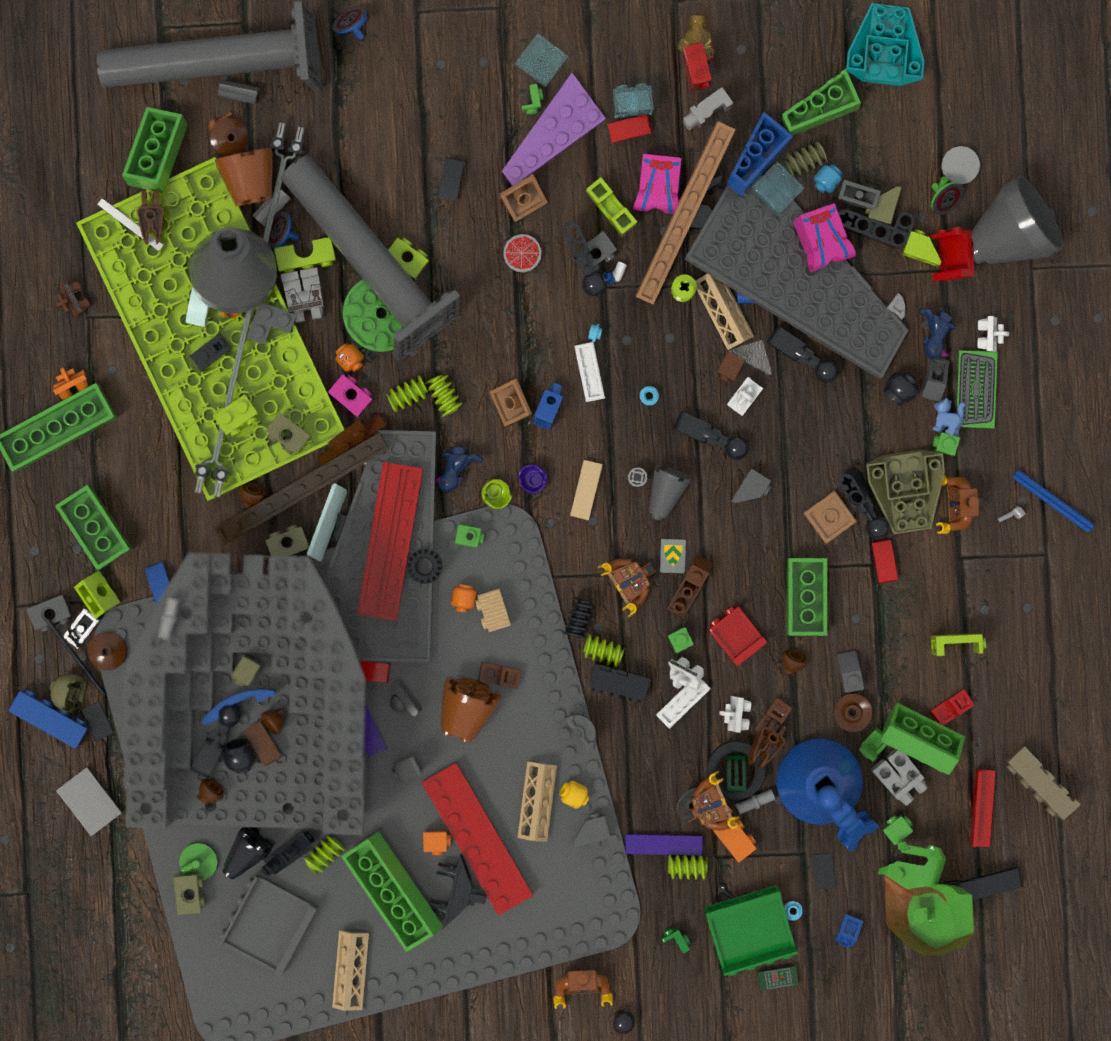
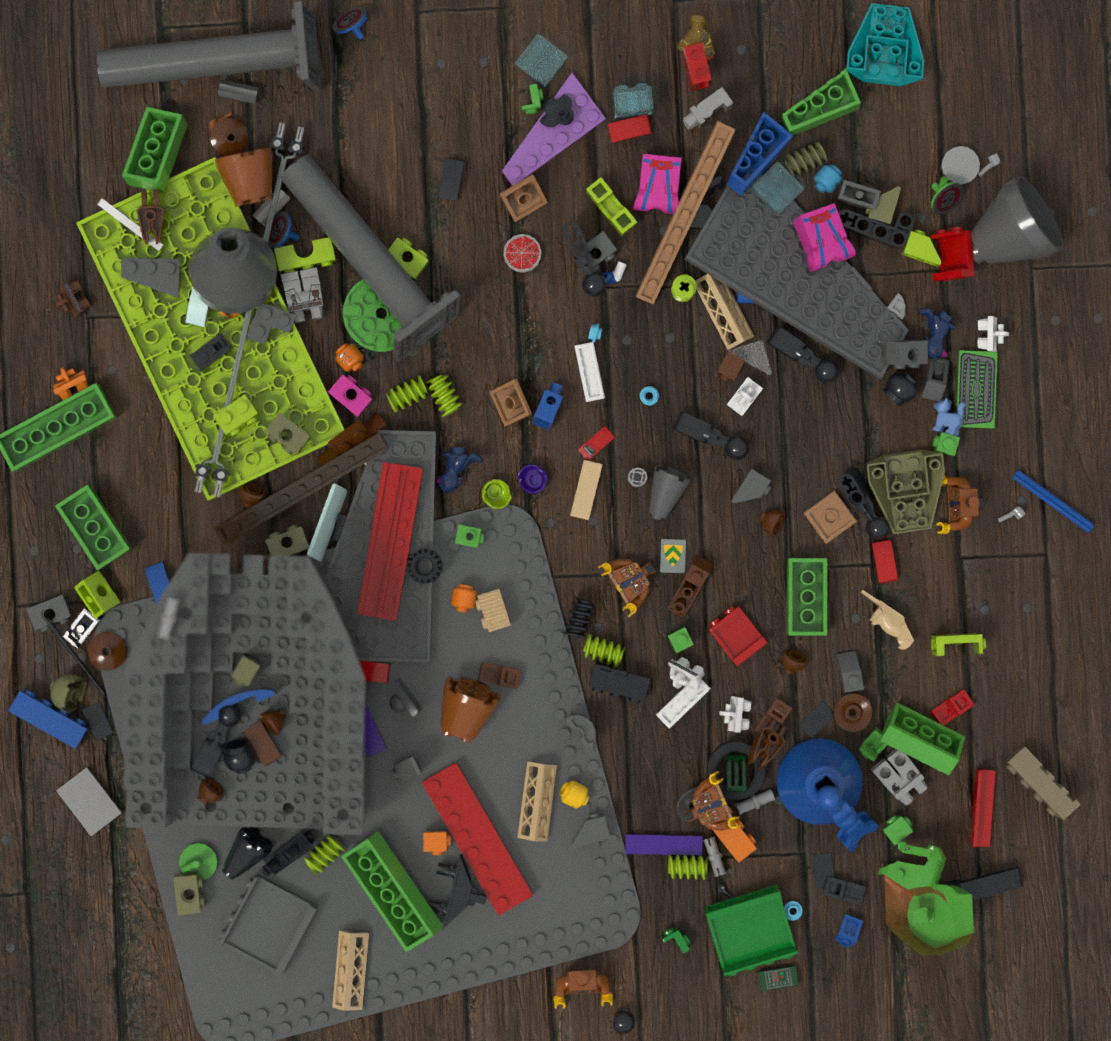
none -> dark grey wing [121,258,180,299]
none -> black plate [540,94,574,127]
none -> red sticker [578,426,615,461]
none -> light grey pin [703,836,726,877]
none -> reddish brown brick [760,510,785,536]
none -> black sticker [799,701,834,738]
none -> black slope [823,876,867,905]
none -> tan animal [861,590,914,650]
none -> dark grey brick [886,339,928,369]
none -> light grey hand [978,153,1000,177]

